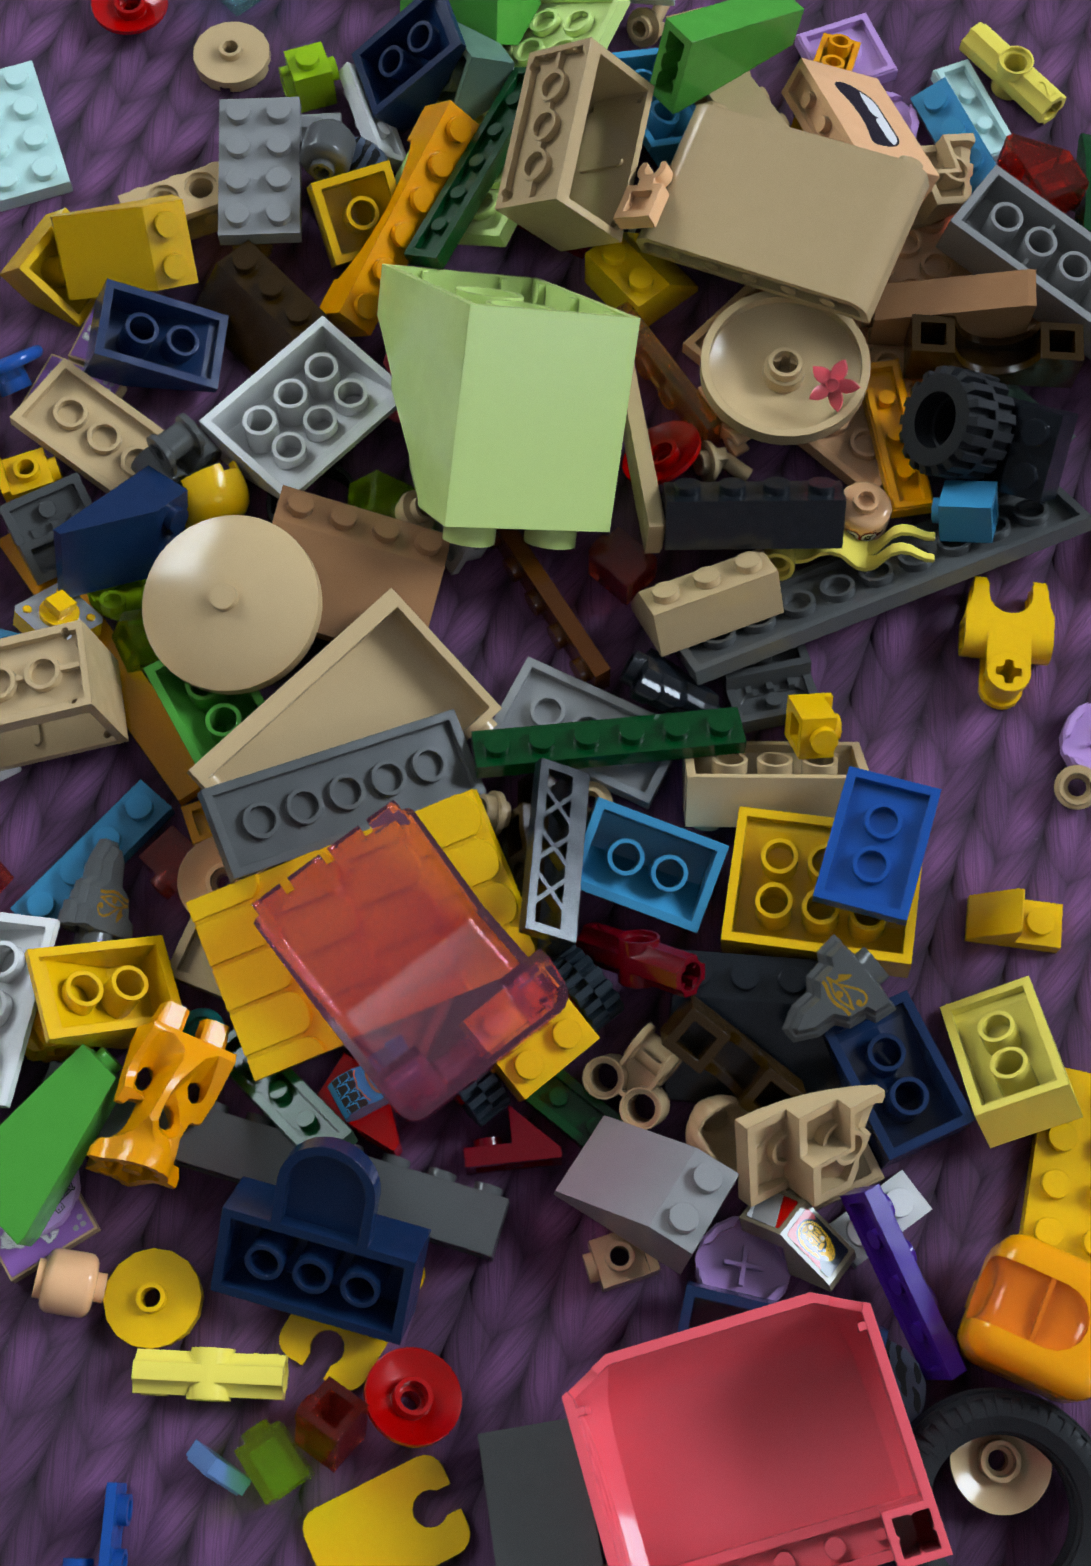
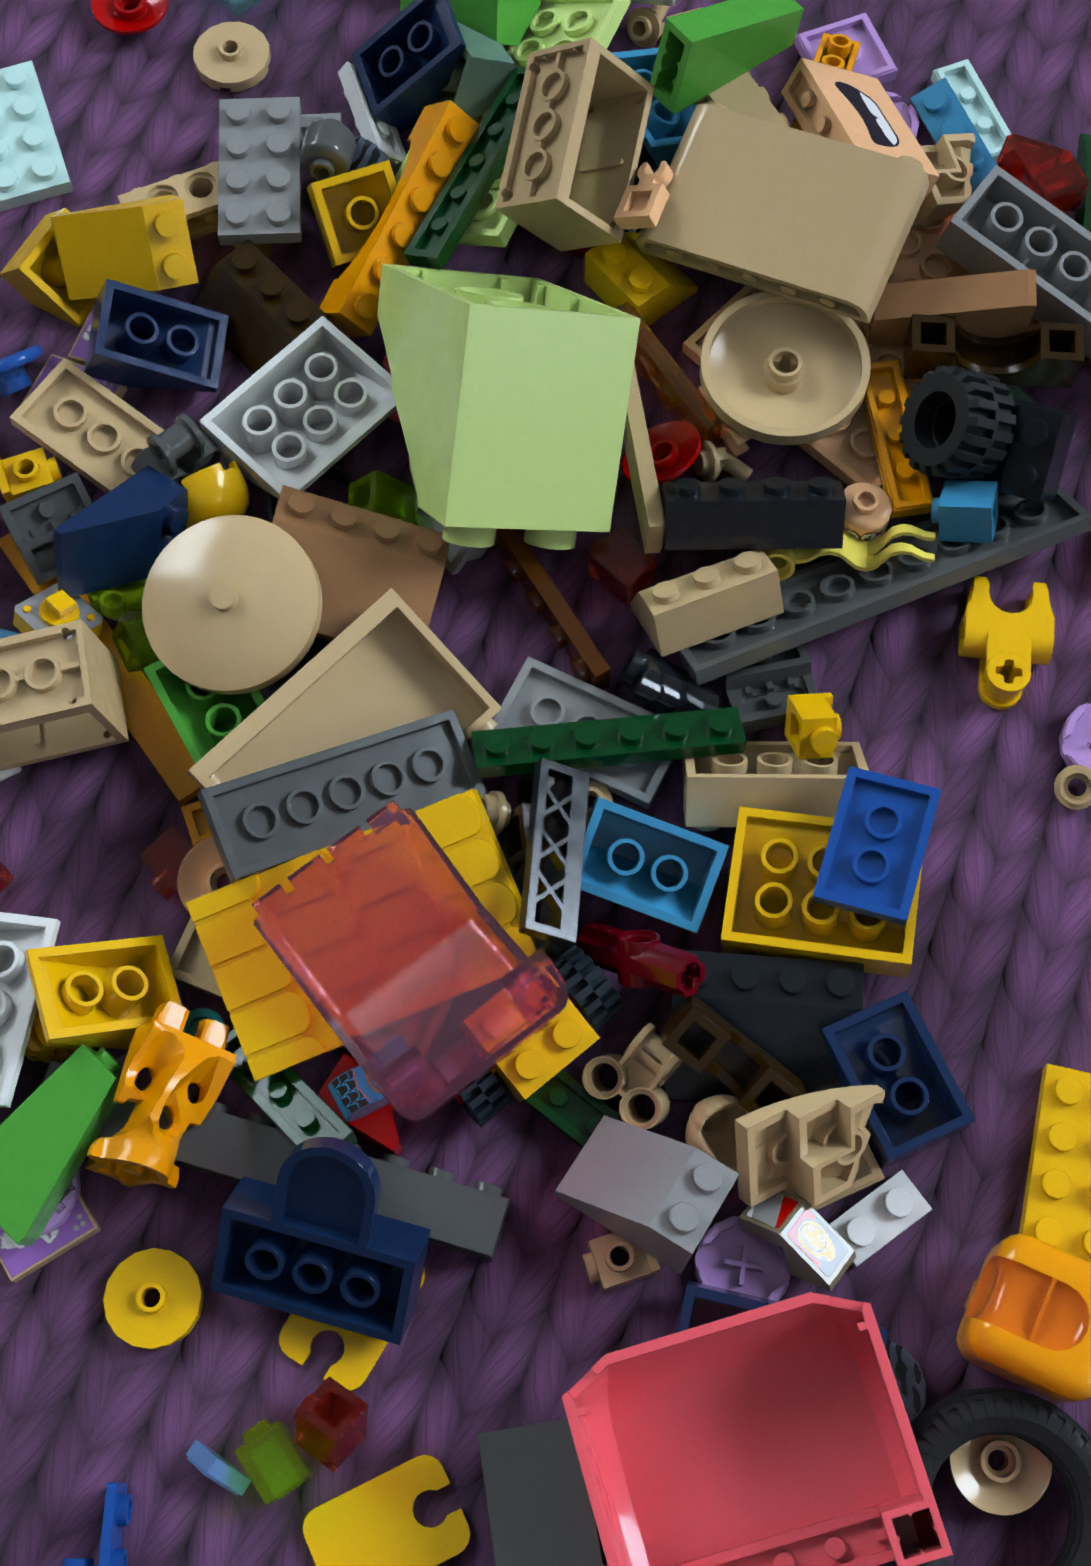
dark azure plate [10,779,175,929] -> none
light nougat head [31,1248,108,1318] -> none
dark grey rock [58,838,133,944] -> none
light yellow piece [131,1347,289,1402] -> none
lime brick [278,41,340,113] -> none
red dish [364,1347,462,1448] -> none
tan plate [395,490,435,529] -> none
dark red slope [464,1105,562,1175] -> none
dark grey rock [781,934,896,1043] -> none
coral plant [809,359,861,412] -> none
dark purple plate [840,1184,967,1380] -> none
light yellow slope [940,976,1083,1148] -> none
light yellow piece [959,22,1067,125] -> none
yellow slope [965,888,1063,953] -> none

